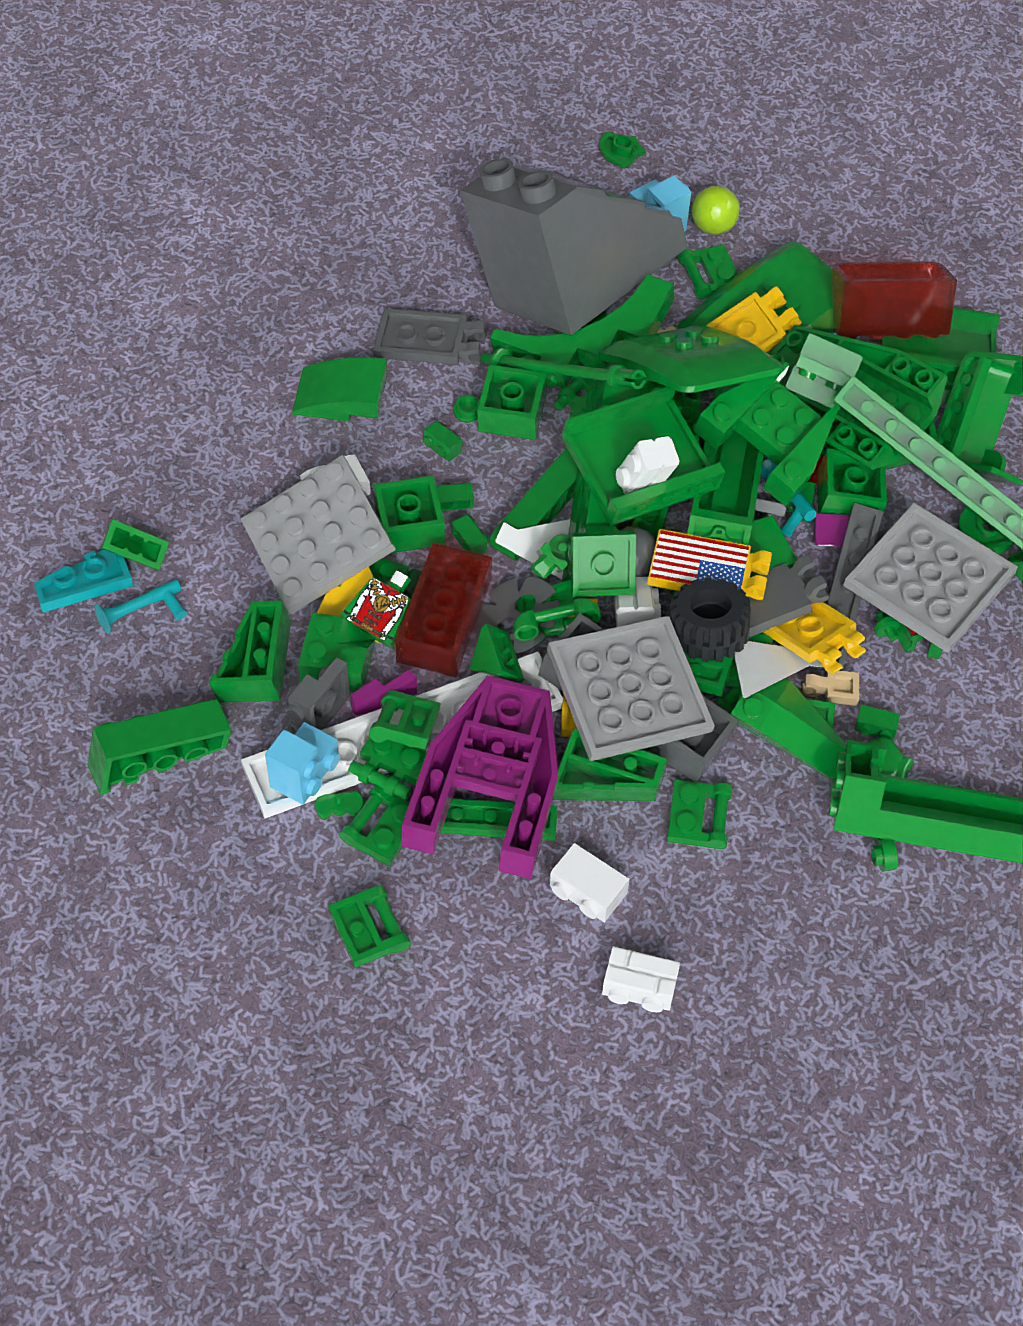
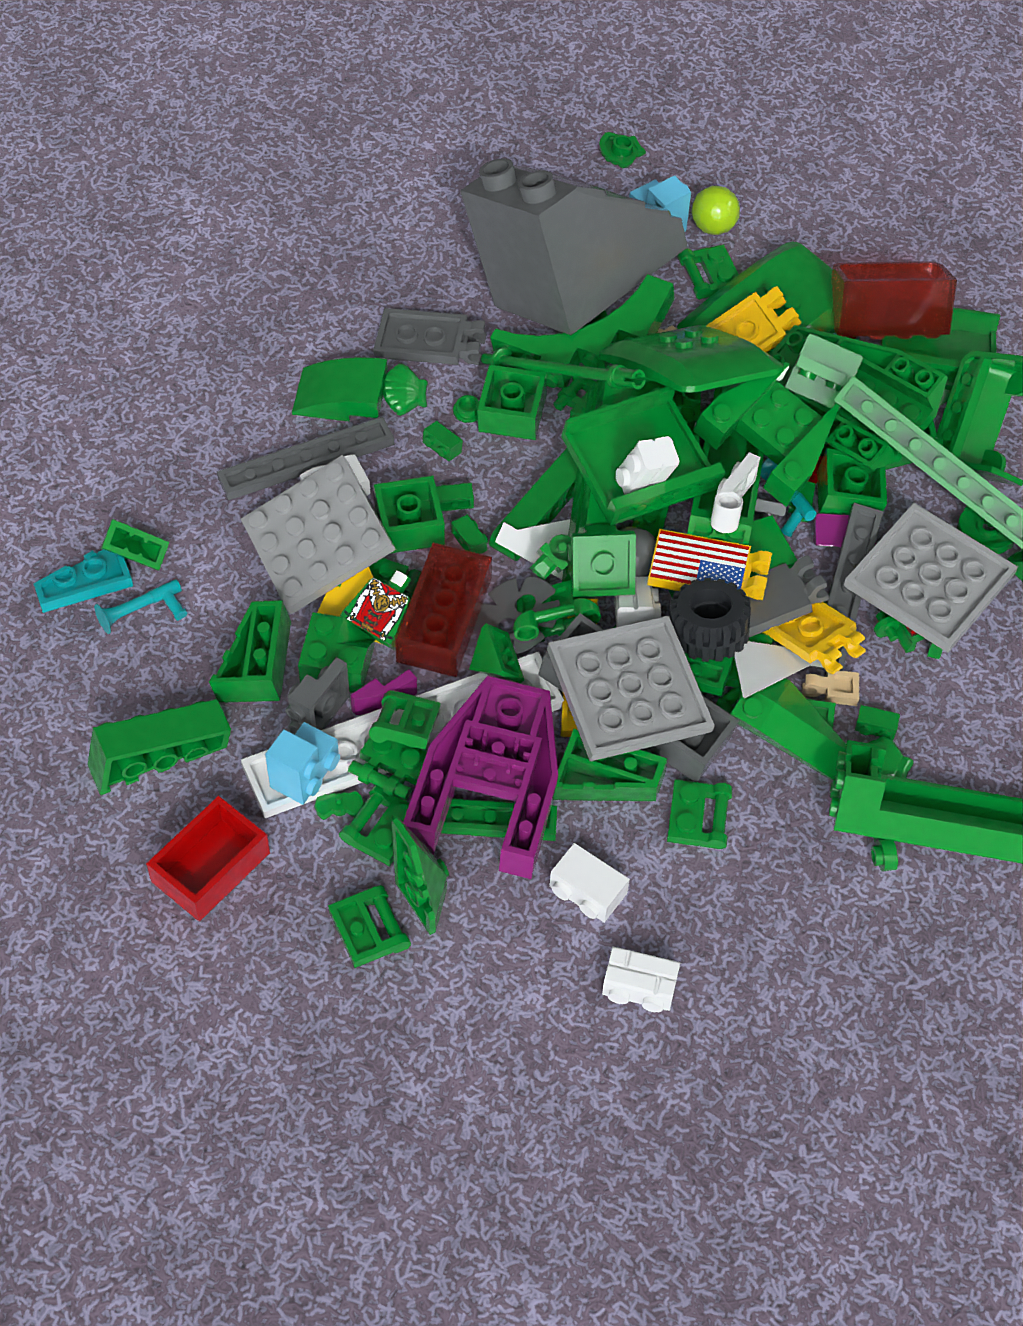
none -> red piece [146,795,270,922]
none -> dark grey plate [217,417,394,501]
none -> green animal [383,364,428,416]
none -> green wedge [392,817,449,935]
none -> white plate [710,452,760,533]

